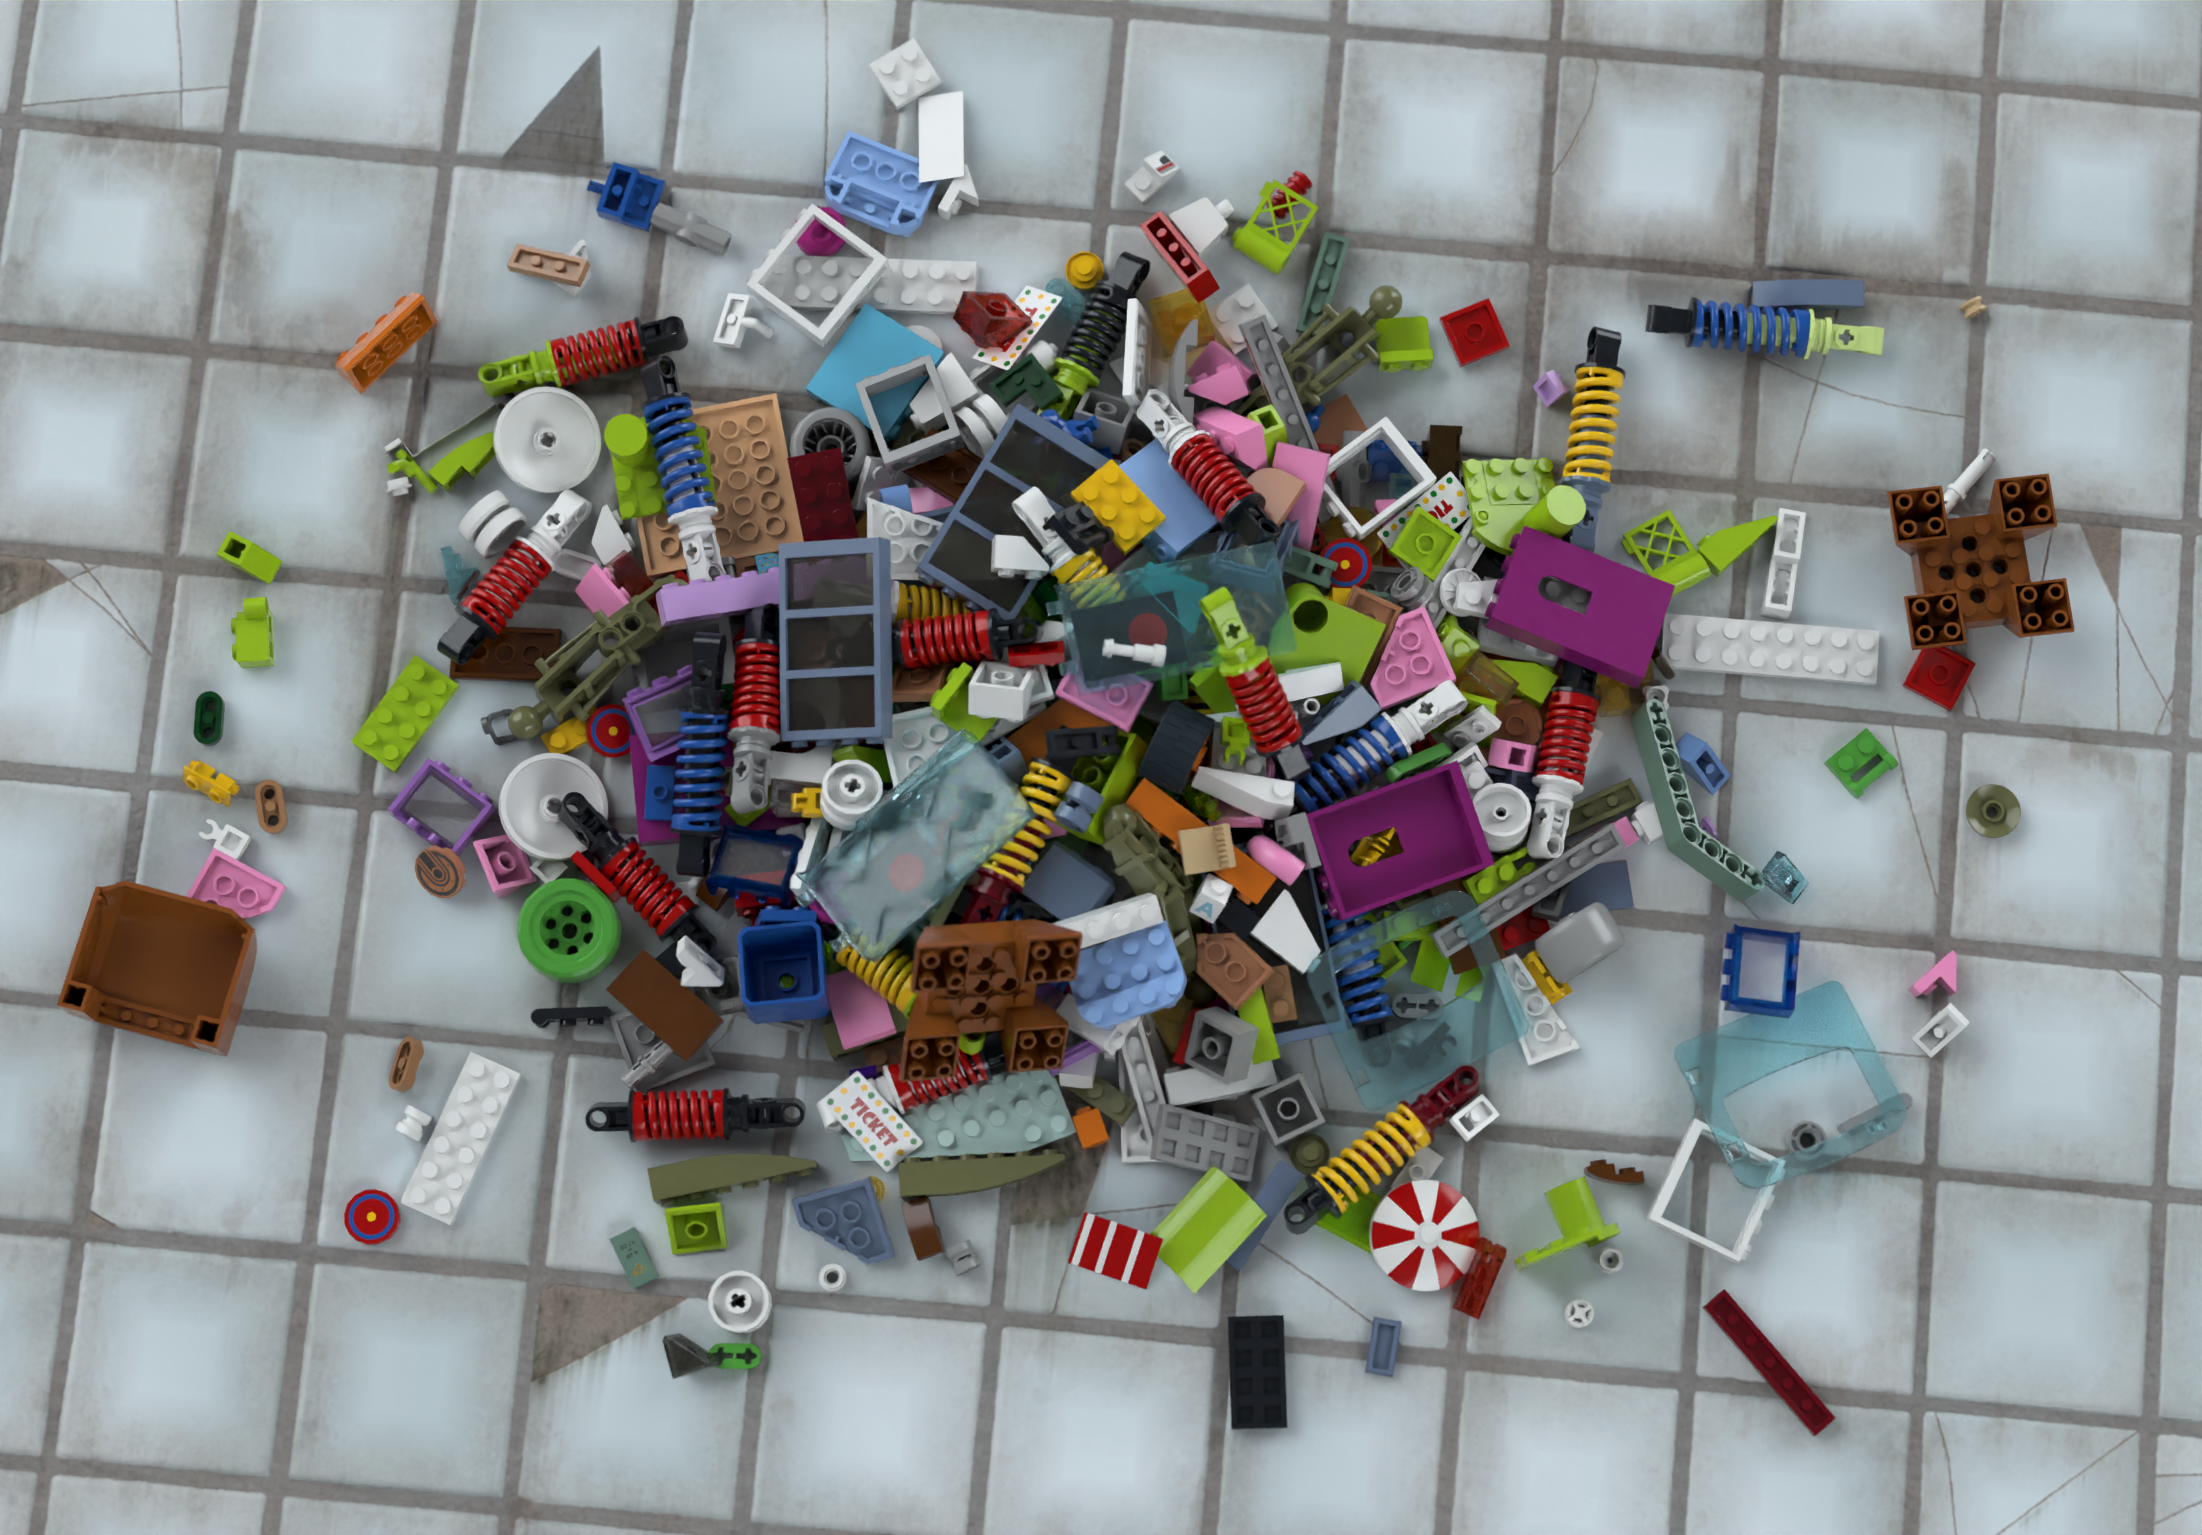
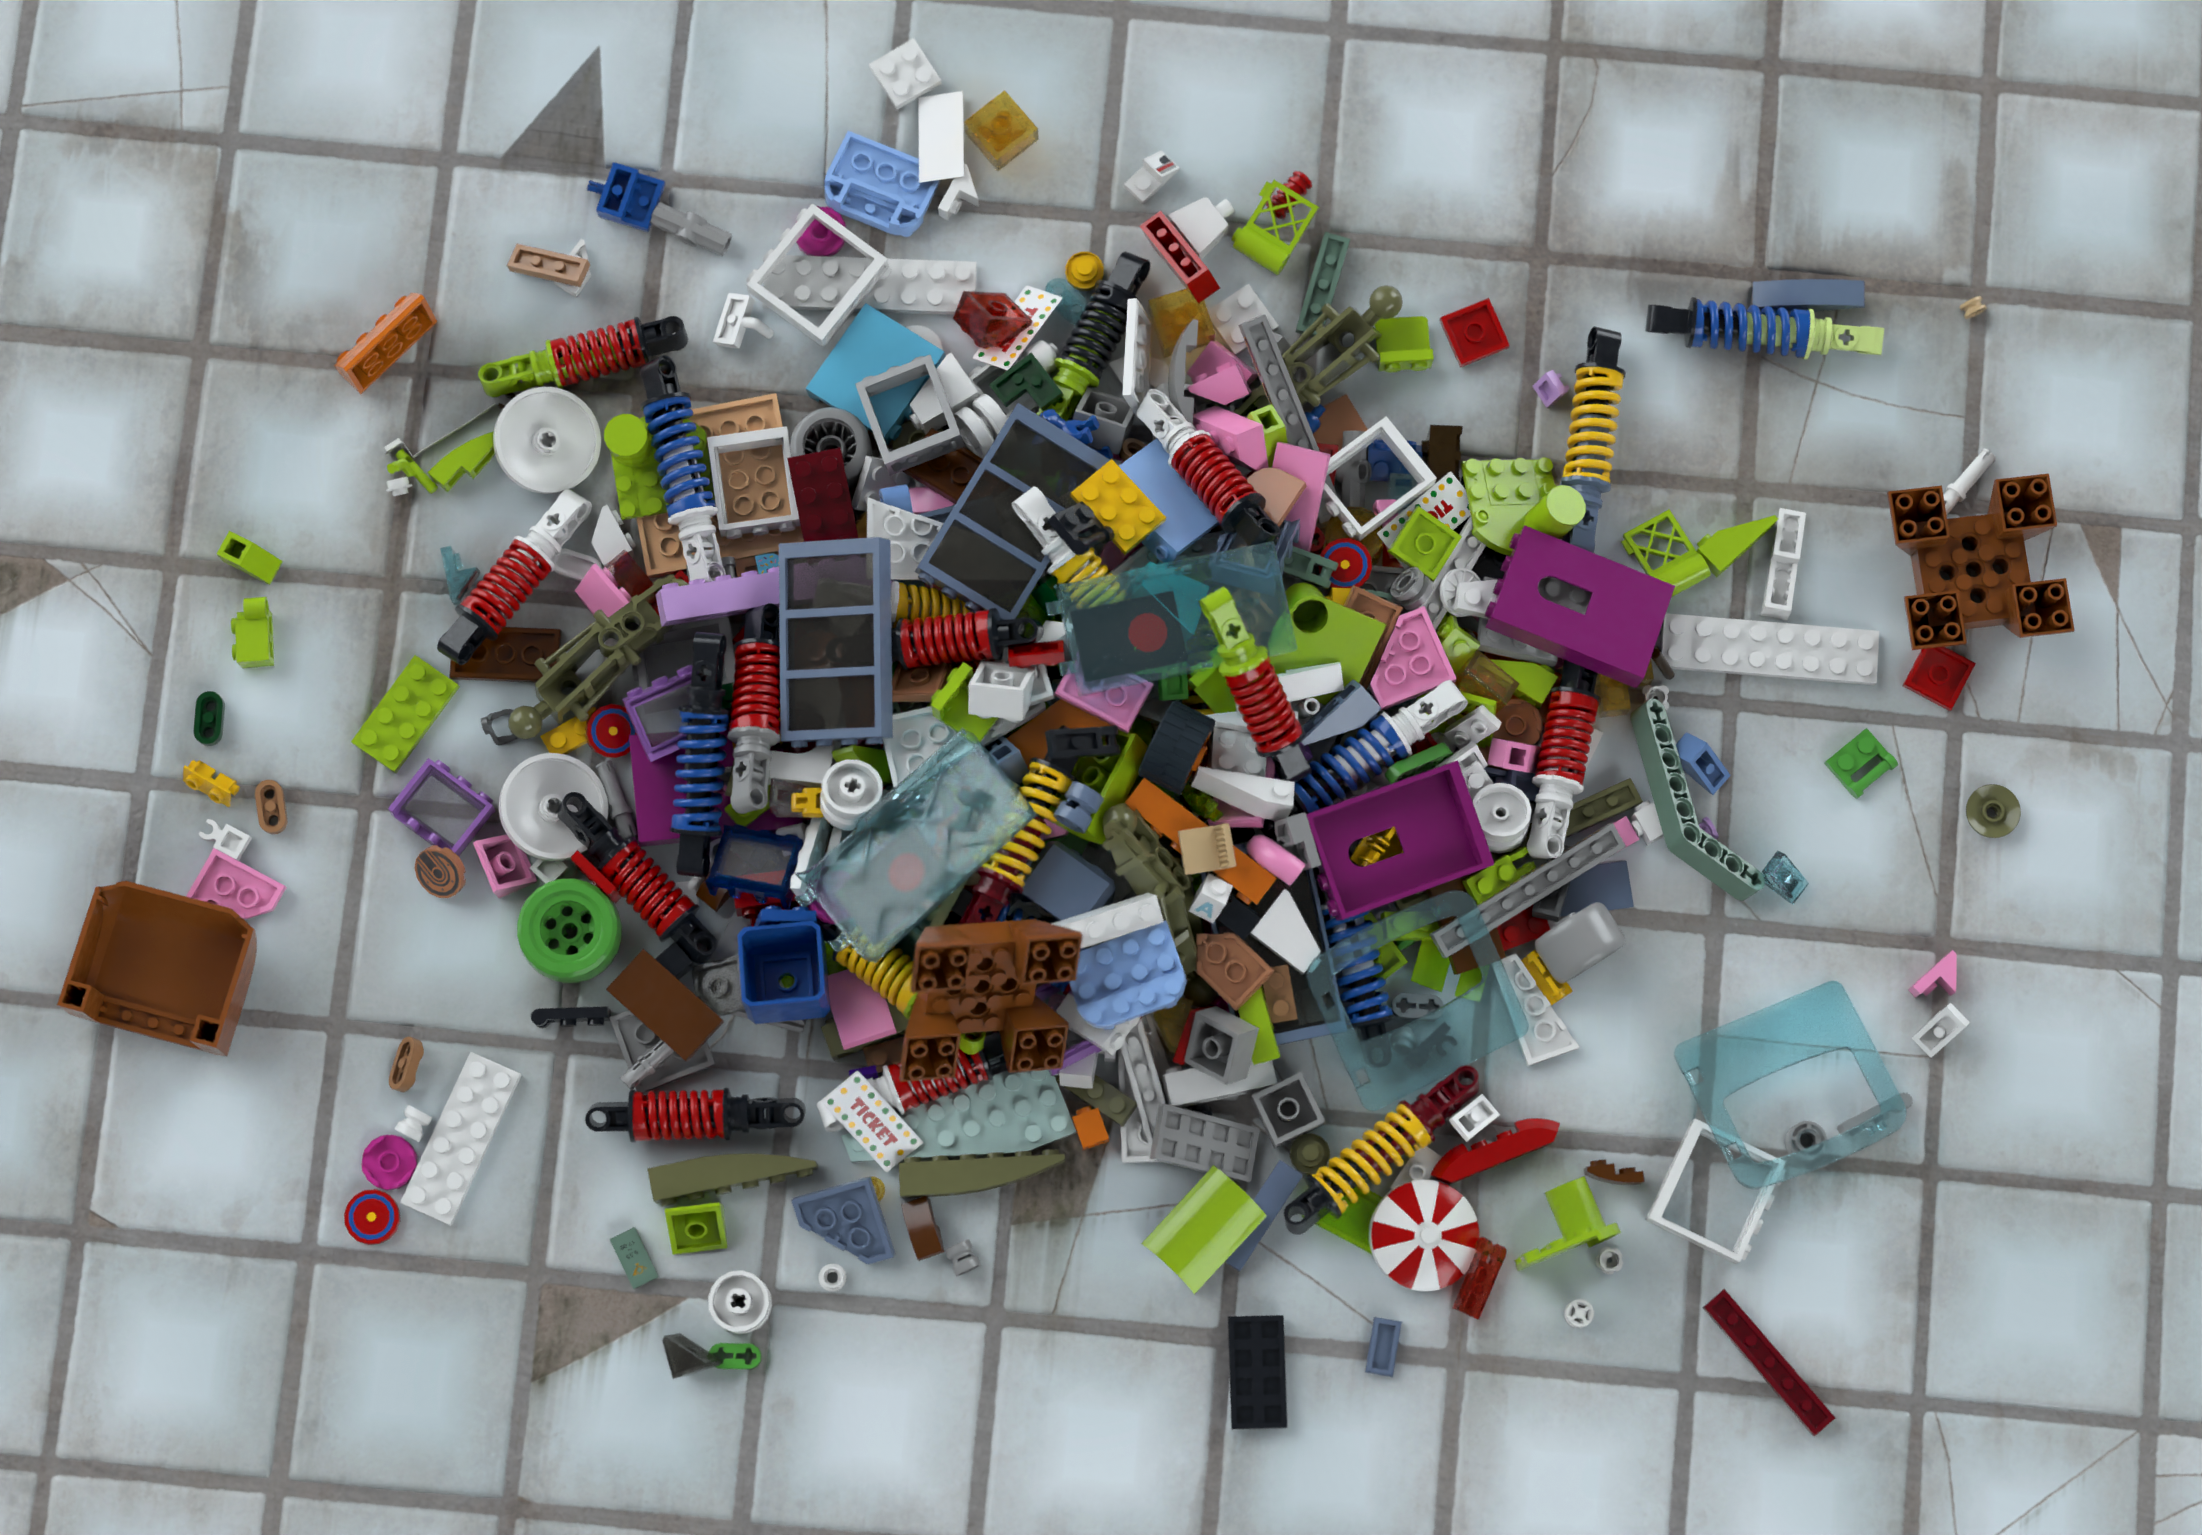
white wheel [458,491,527,559] -> none
blue plate [644,765,675,822] -> none
white slope [676,935,725,987] -> none
white slope [991,535,1049,580] -> none
red sticker [1068,1212,1163,1289] -> none
white piece [1102,639,1166,667] -> none
lime plate [1220,716,1250,765] -> none
window [1720,924,1801,1019] -> none
none -> dark pink tile [362,1135,418,1190]
none -> light grey pin [595,760,638,840]
none -> white window [707,426,801,539]
none -> clear yellow brick [964,90,1039,171]
none -> red brick [1430,1118,1560,1185]

